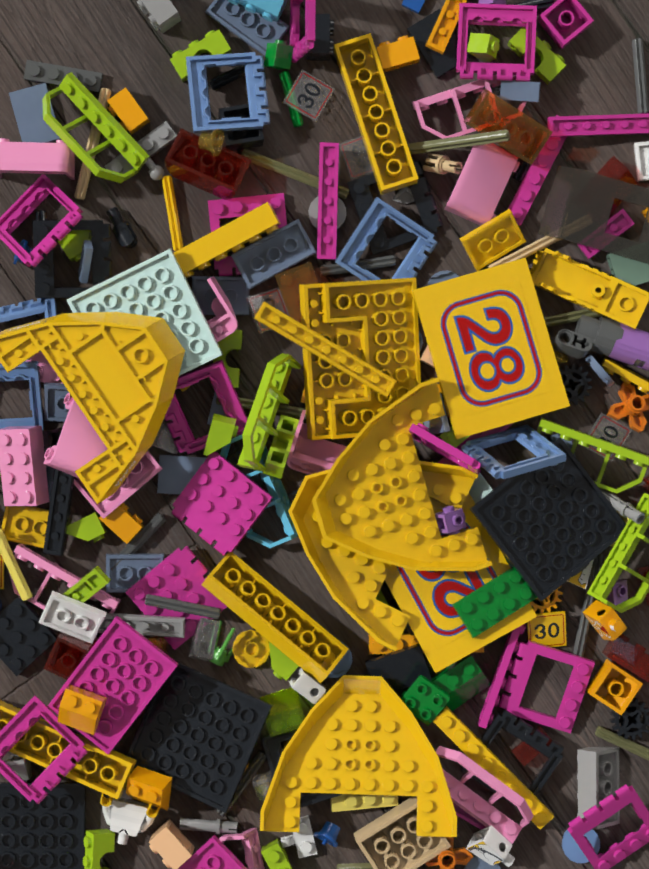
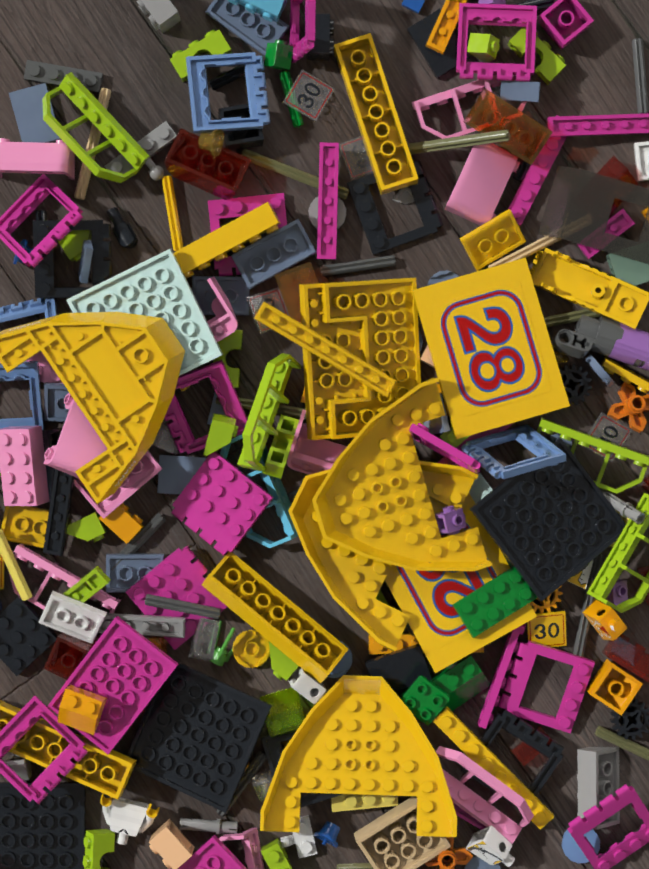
light orange brick [107,87,150,135] -> none
light orange slope [126,766,172,811] -> none
medium blue hinge [335,197,438,281] -> none
light orange brick [376,35,420,73] -> none
tan arm [423,152,463,175] -> none

